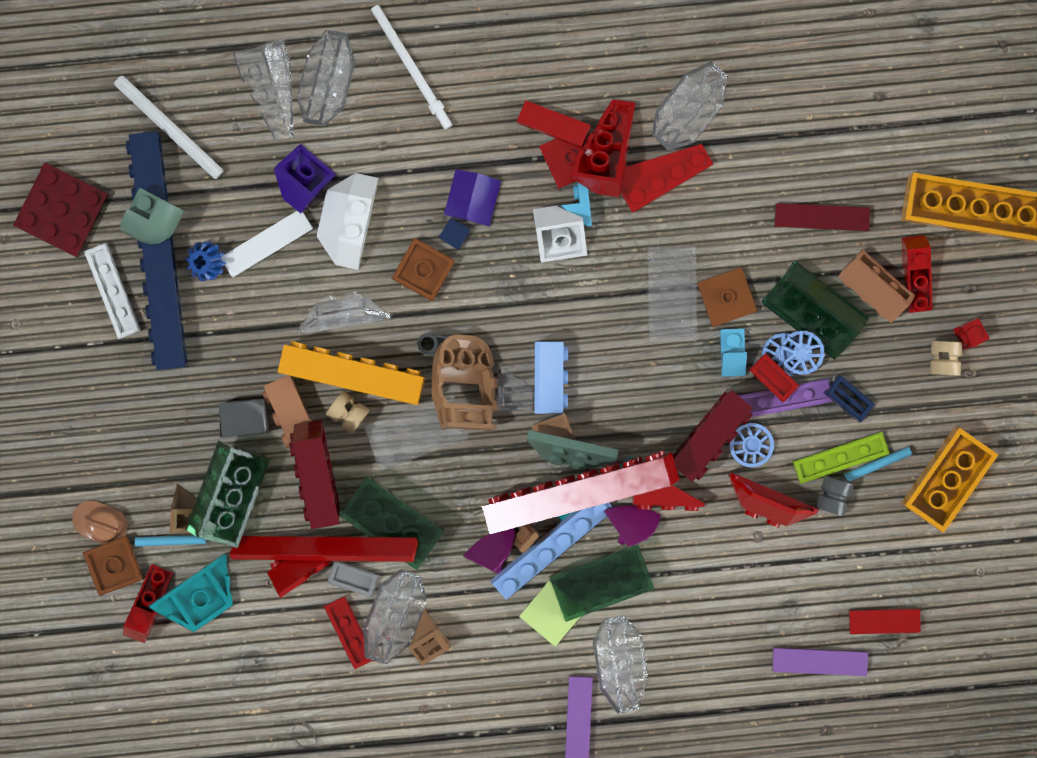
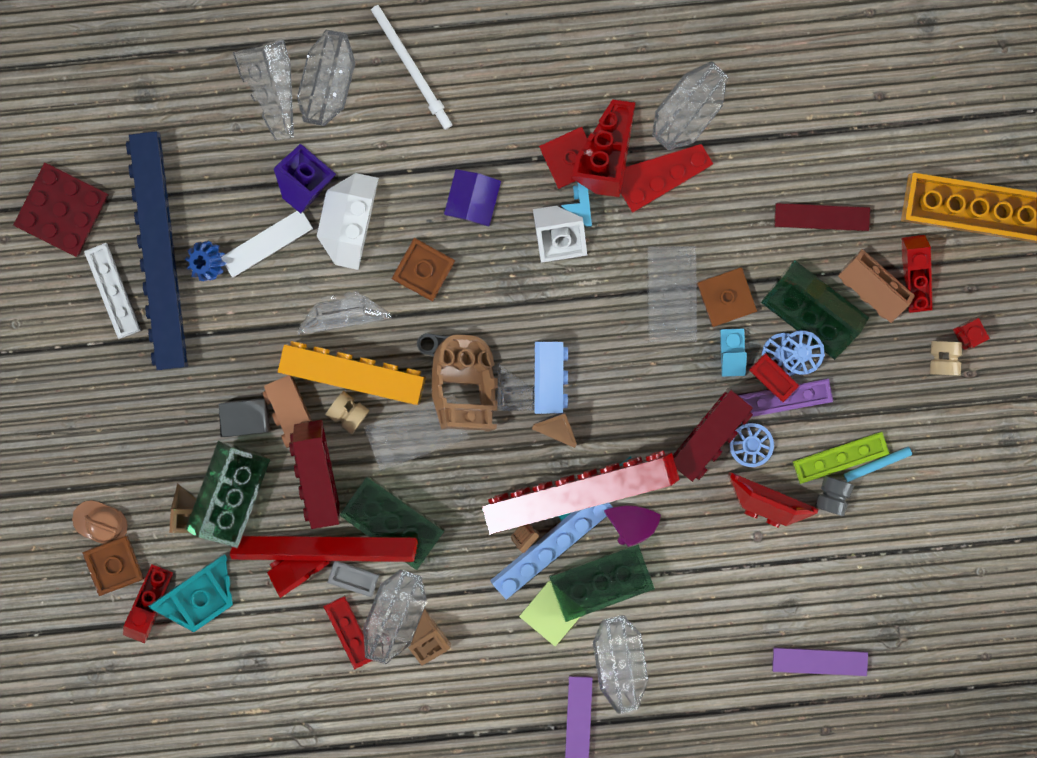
white axle [114,75,223,179] -> none
sand green brick [120,188,185,245] -> none
medium azure bar [135,535,207,547] -> none
dark blue tile [438,217,471,250] -> none
magenta shield [463,528,515,574] -> none
red tile [516,100,591,148] -> none
sand green wing [527,430,618,470] -> none
red slope [632,485,705,511] -> none
dark blue tile [824,375,875,423] -> none
red tile [848,608,921,634] -> none
light orange brick [900,427,998,533] -> none

